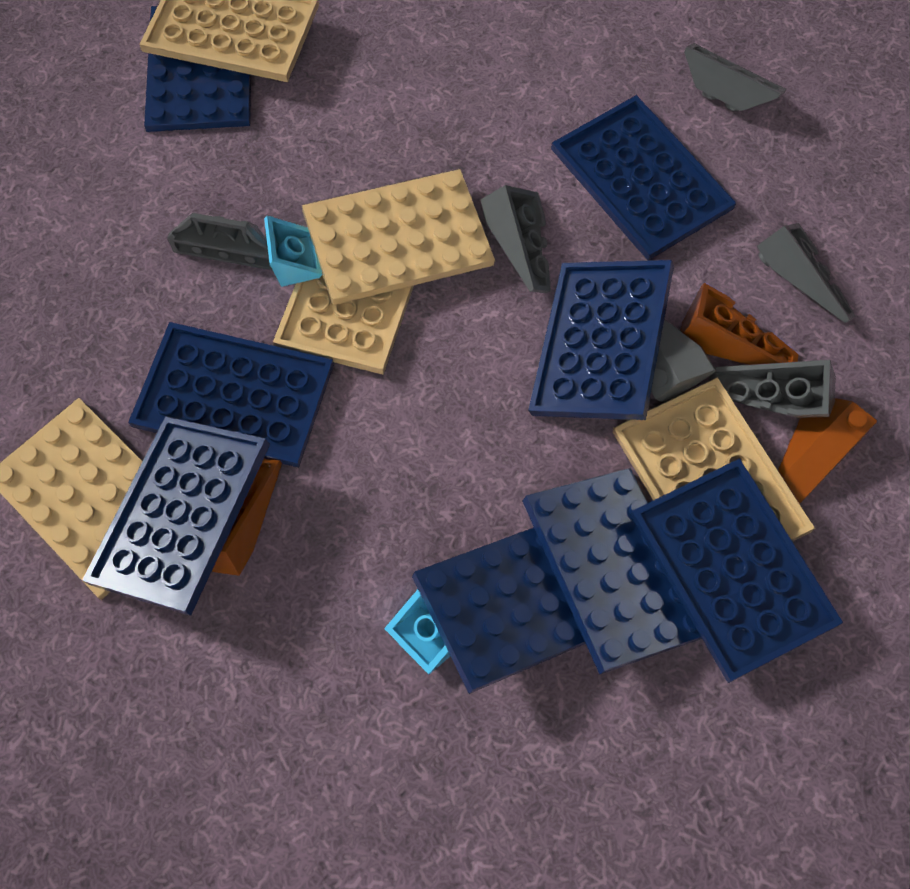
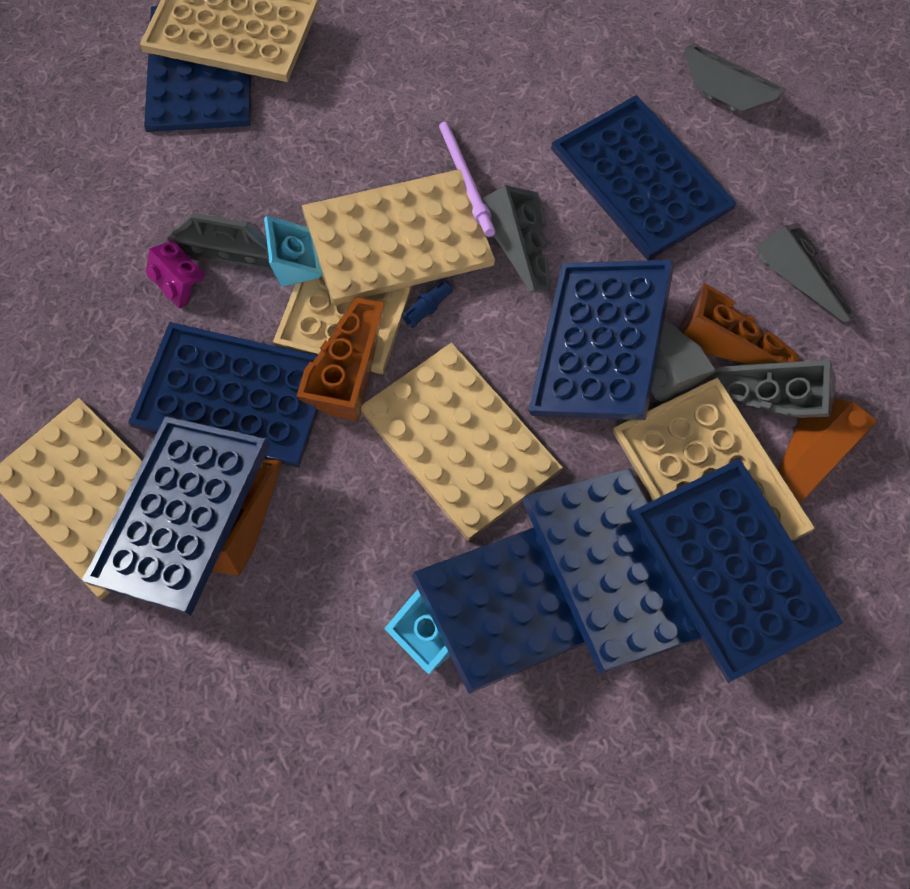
none -> magenta bracket [146,241,205,308]
none -> dark orange wedge [296,297,385,421]
none -> tan plate [361,343,563,542]
none -> dark blue pin [402,279,453,328]
none -> lavender bar [439,122,495,237]

